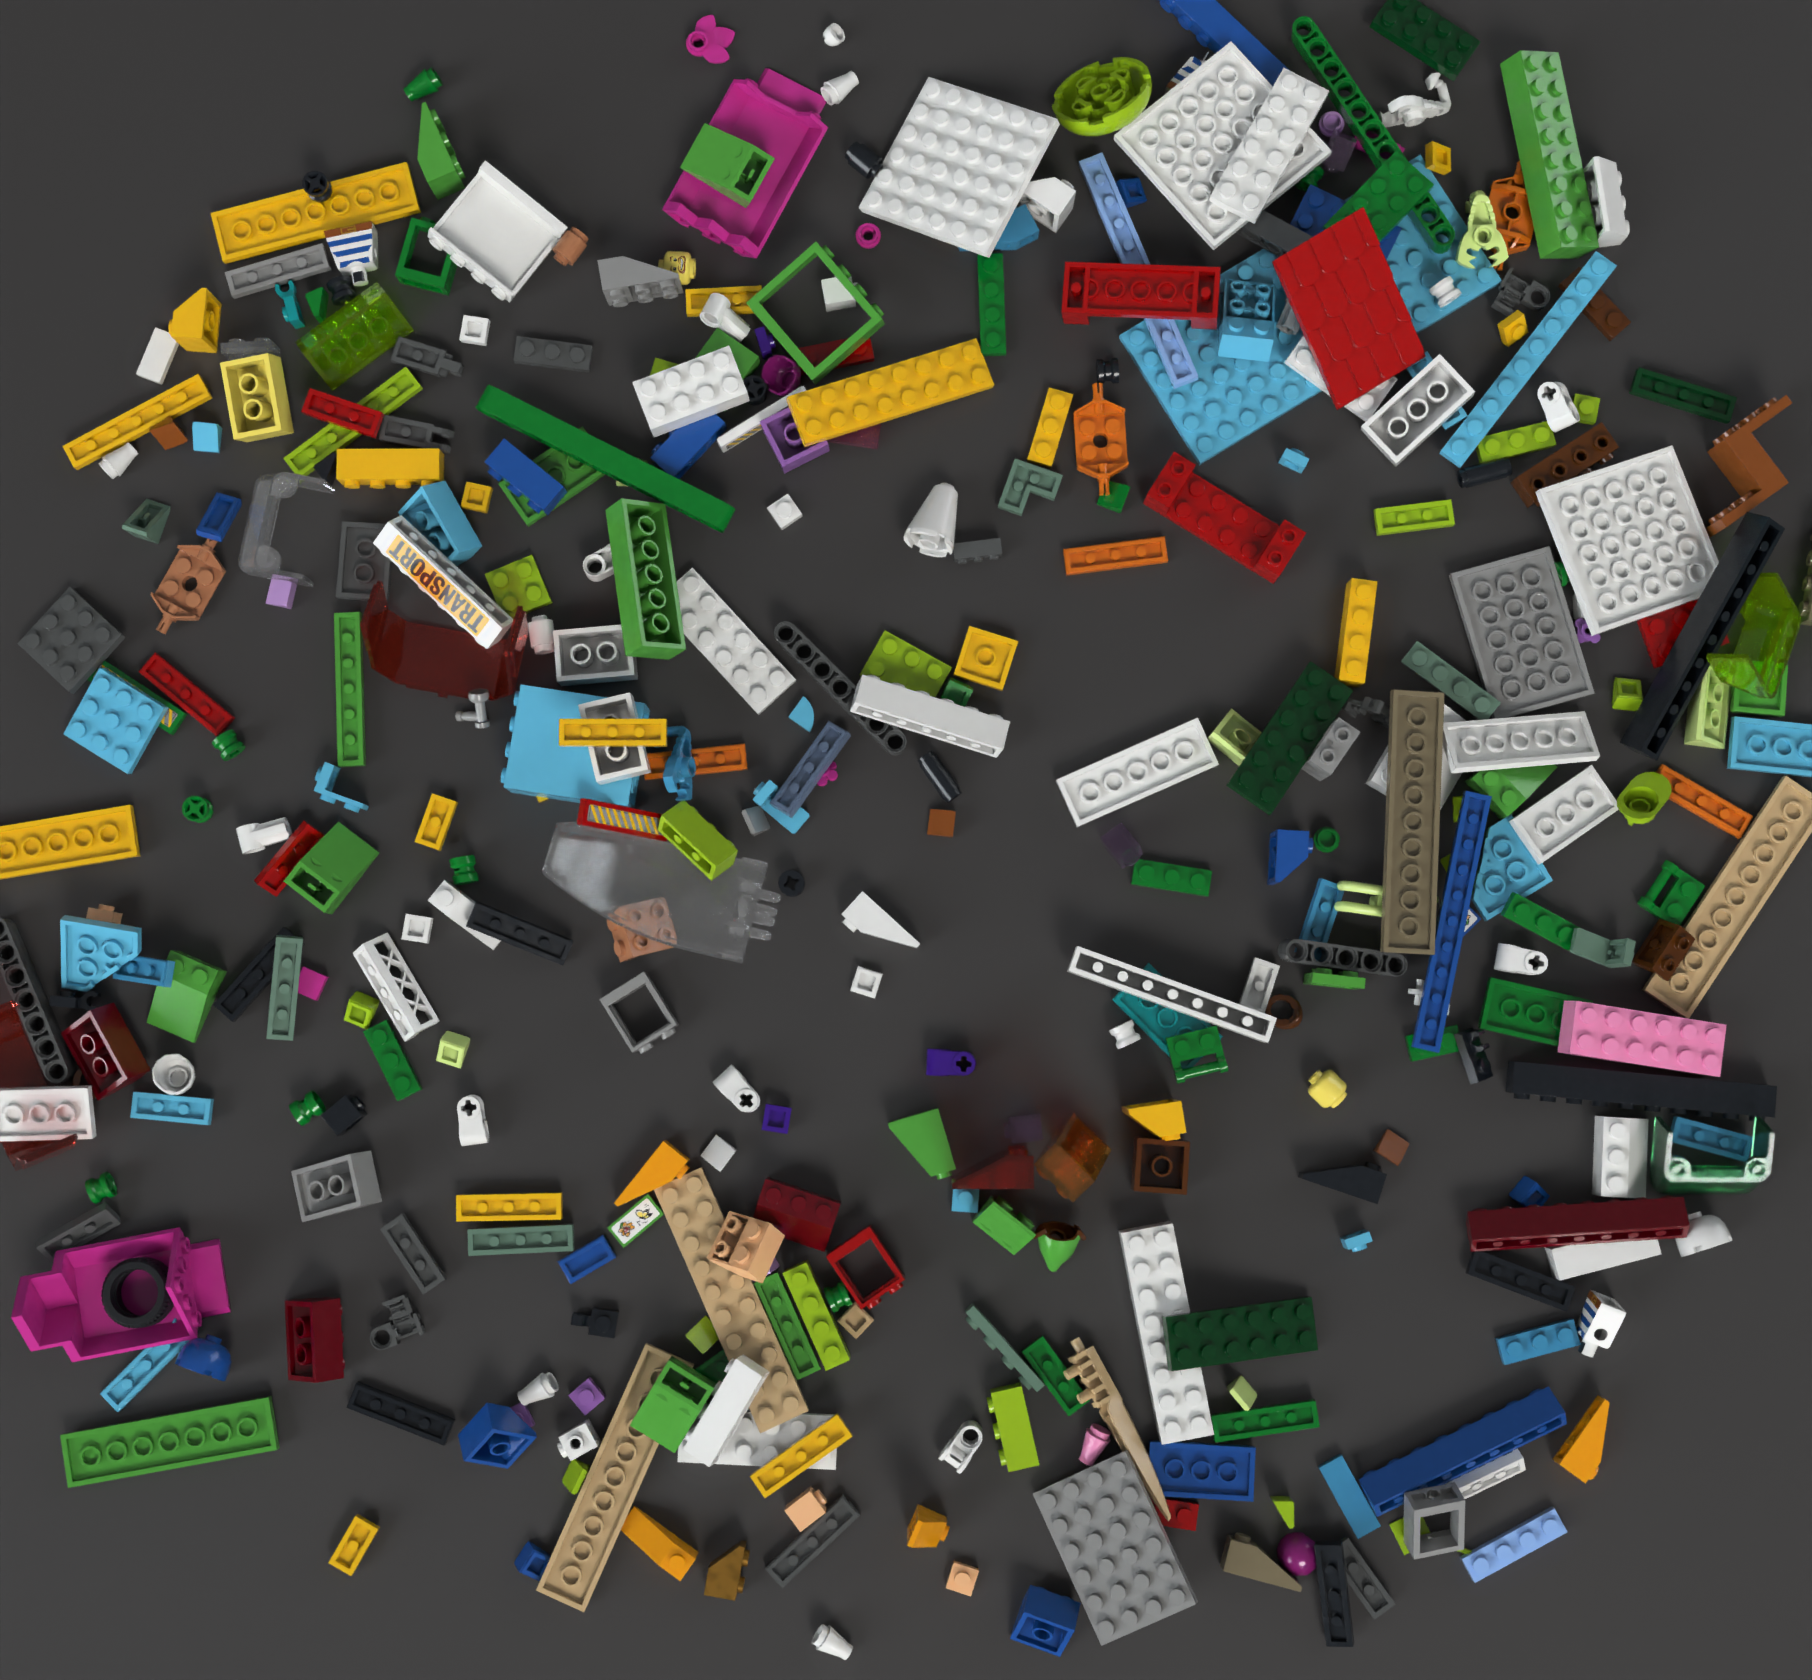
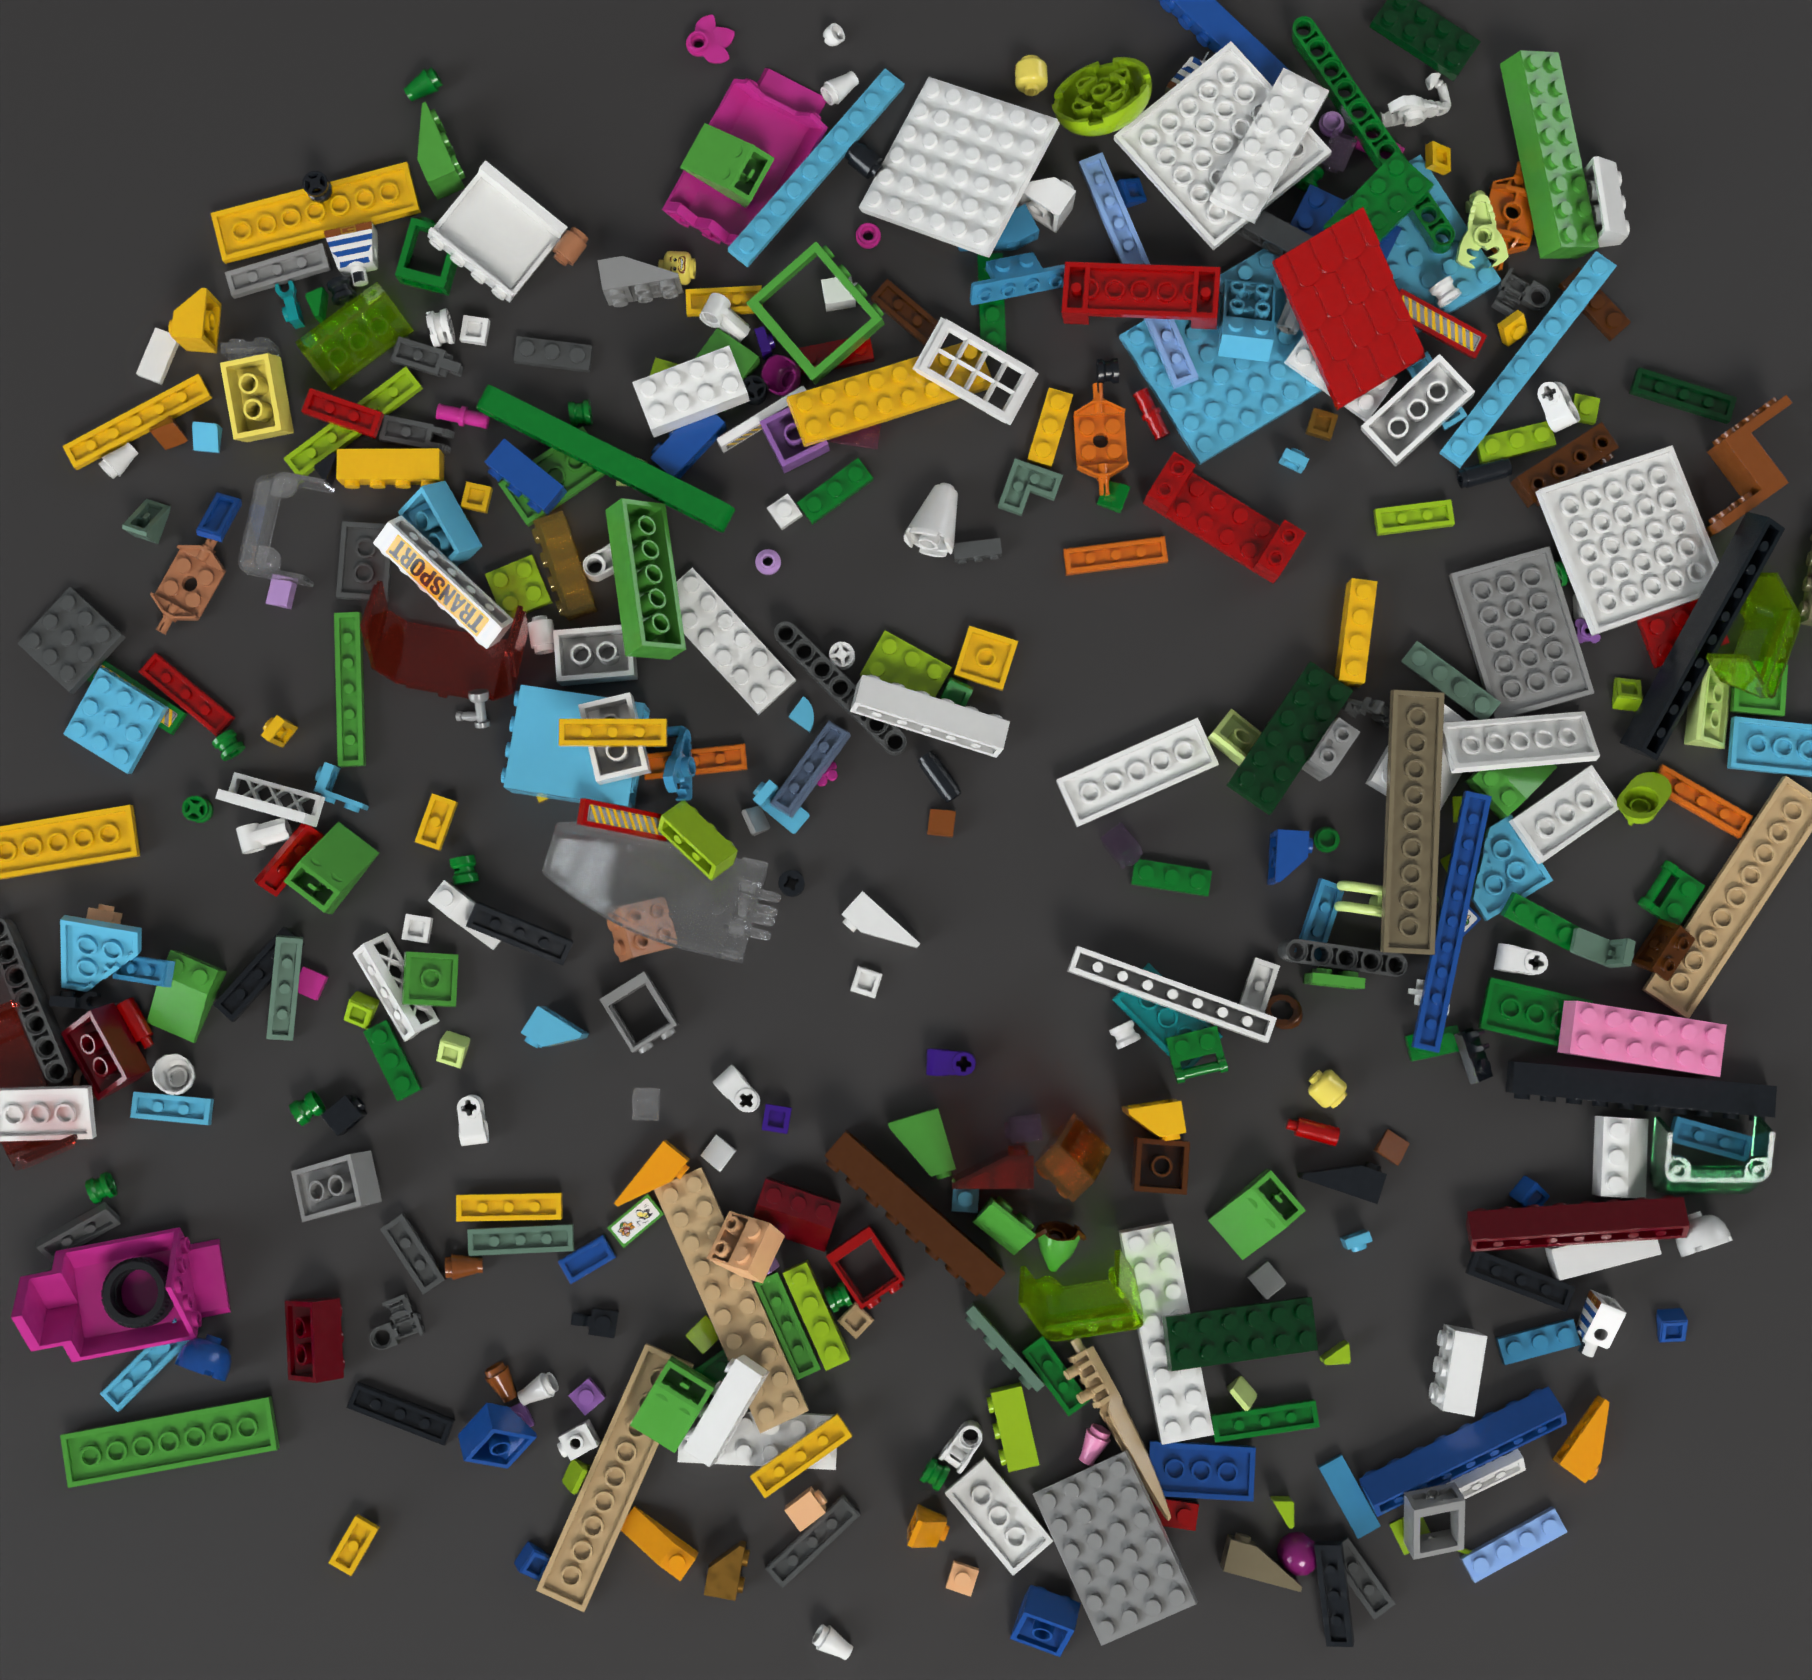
none -> red cylinder [116,997,154,1049]
none -> white fence [215,772,326,827]
none -> yellow plate [261,715,298,748]
none -> bright green plate [402,951,458,1007]
none -> white wheel [426,308,455,347]
none -> dark pink pin [436,403,490,429]
none -> dark orange cone [445,1254,483,1280]
none -> dark orange cone [484,1361,517,1403]
none -> medium azure slope [521,1006,589,1048]
none -> clear yellow brick [531,511,598,621]
none -> green wheel [568,399,593,427]
none -> clear slope [632,1088,660,1121]
none -> medium azure plate [728,69,905,267]
none -> lavender plate [755,549,781,575]
none -> green plate [797,458,874,525]
none -> reddish brown brick [824,1129,1006,1297]
none -> white wheel [829,642,855,670]
none -> reddish brown plate [871,279,938,346]
none -> white piece [912,317,1039,425]
none -> green wheel [919,1457,951,1491]
none -> white plate [944,1457,1053,1576]
none -> dark azure bracket [969,252,1065,305]
none -> light yellow head [1015,55,1048,96]
none -> clear neon green windscreen [1018,1250,1144,1341]
none -> red pin [1132,388,1170,441]
none -> bright green slope [1208,1168,1306,1260]
none -> light grey slope [1247,1261,1287,1300]
none -> red cylinder [1286,1117,1340,1146]
none -> pearl gold plate [1305,408,1338,441]
none -> lime slope [1320,1340,1351,1365]
none -> tile [1398,288,1487,359]
none -> white brick [1429,1324,1487,1417]
none -> blue slope [1656,1308,1688,1343]

